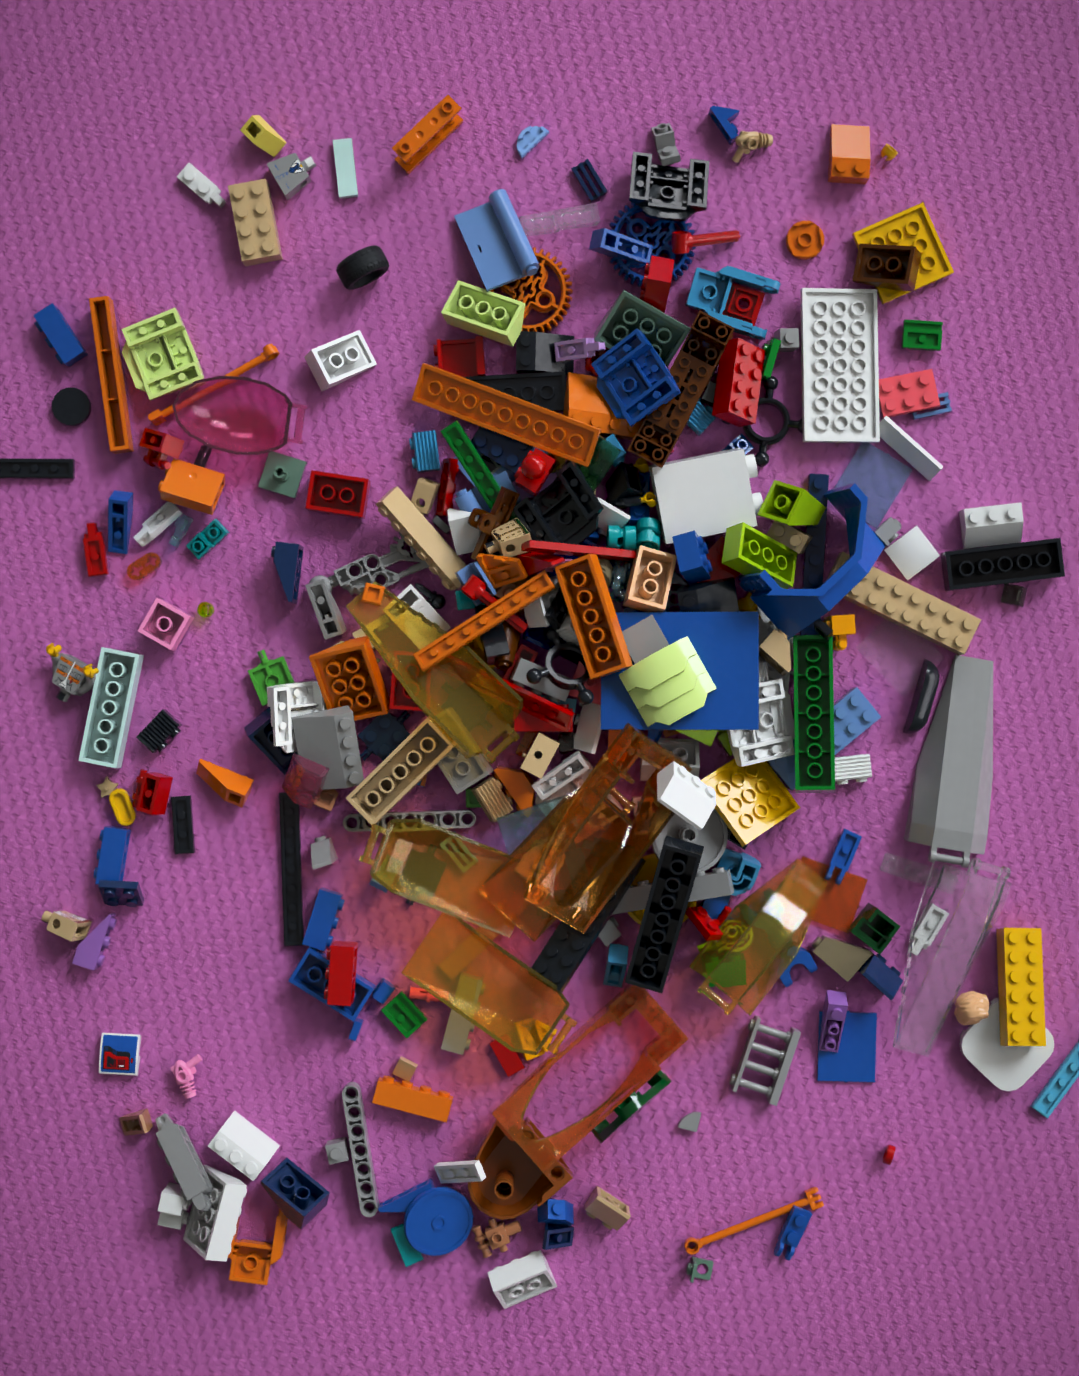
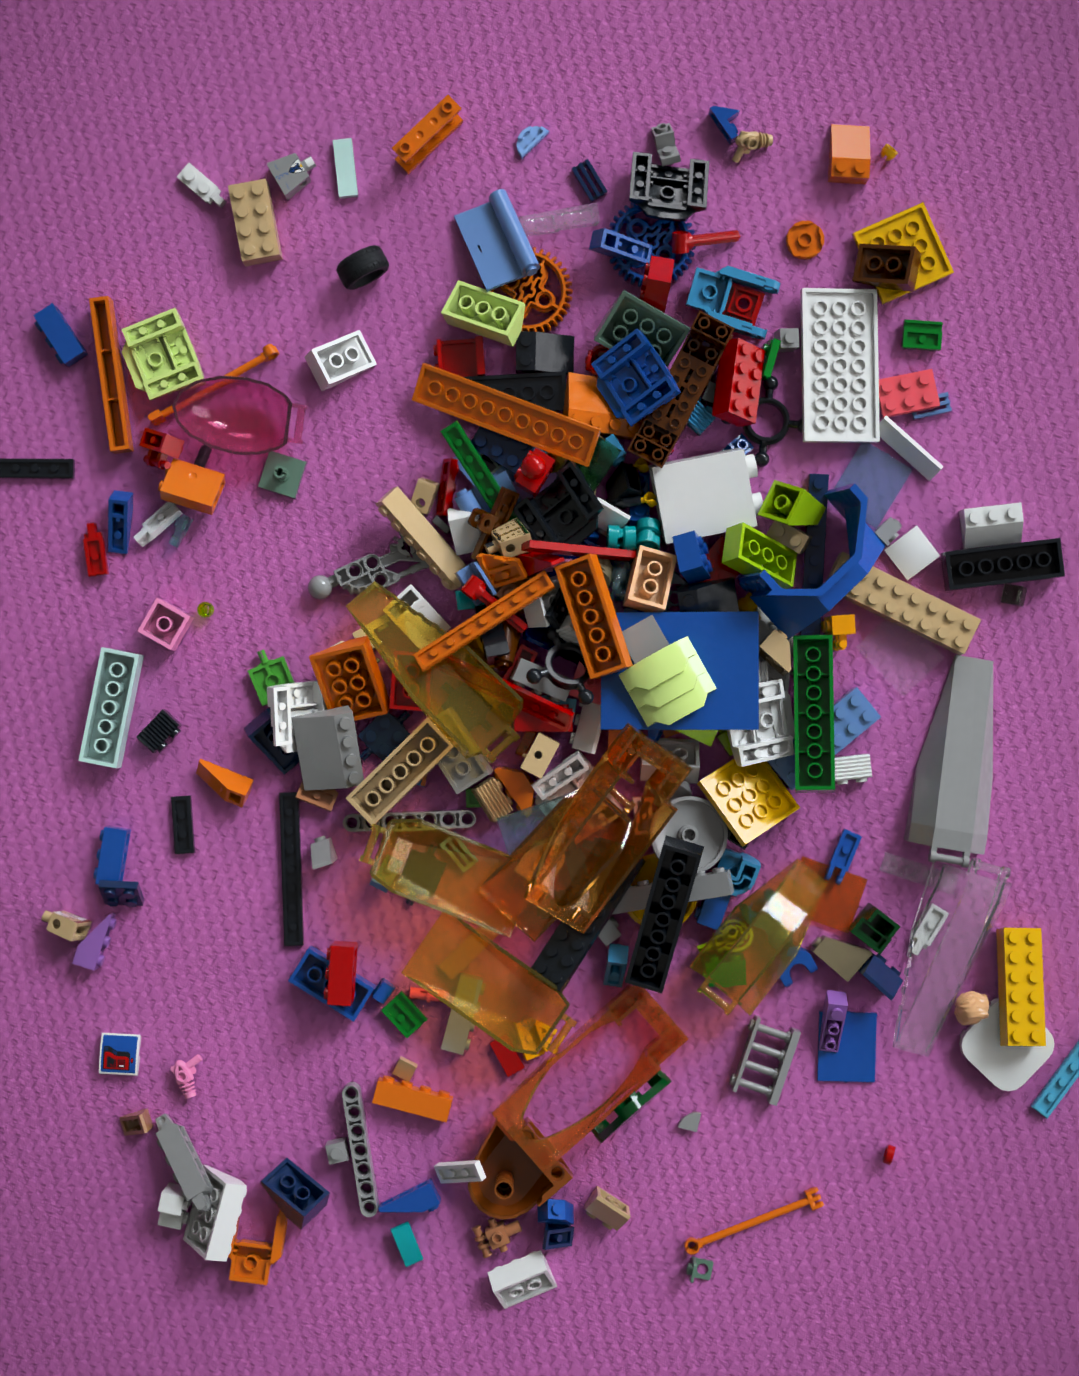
torso [46,643,99,702] -> none
black tile [52,388,91,426] -> none
tan piece [96,776,119,798] -> none
yellow tile [109,788,136,826] -> none
clear orange beam [127,552,162,580] -> none
red brick [132,769,173,815] -> none
teal slope [186,519,230,560] -> none
white slope [208,1111,280,1181] -> none
light yellow slope [240,115,287,157] -> none
dark blue slope [271,542,304,604] -> none
clear pink slope [282,753,330,810] -> none
blue brick [302,887,345,951] -> none
red brick [305,470,371,519] -> none
light grey slope [305,579,347,640] -> none
blue tile [348,1018,364,1041] -> none
orange tile [361,582,385,607] -> none
blue brick [403,1187,473,1256] -> none
dark azure brick [409,430,441,473] -> none
black bar [415,583,446,609] -> none
lavender hinge [554,338,605,362] -> none
clear smoke slope [558,732,574,754] -> none
white slope [657,761,716,831] -> none
red plate [685,906,732,941] -> none
blue hinge [774,1205,812,1260] -> none
black tile [814,618,833,641] -> none
black brick [903,659,939,733] -> none

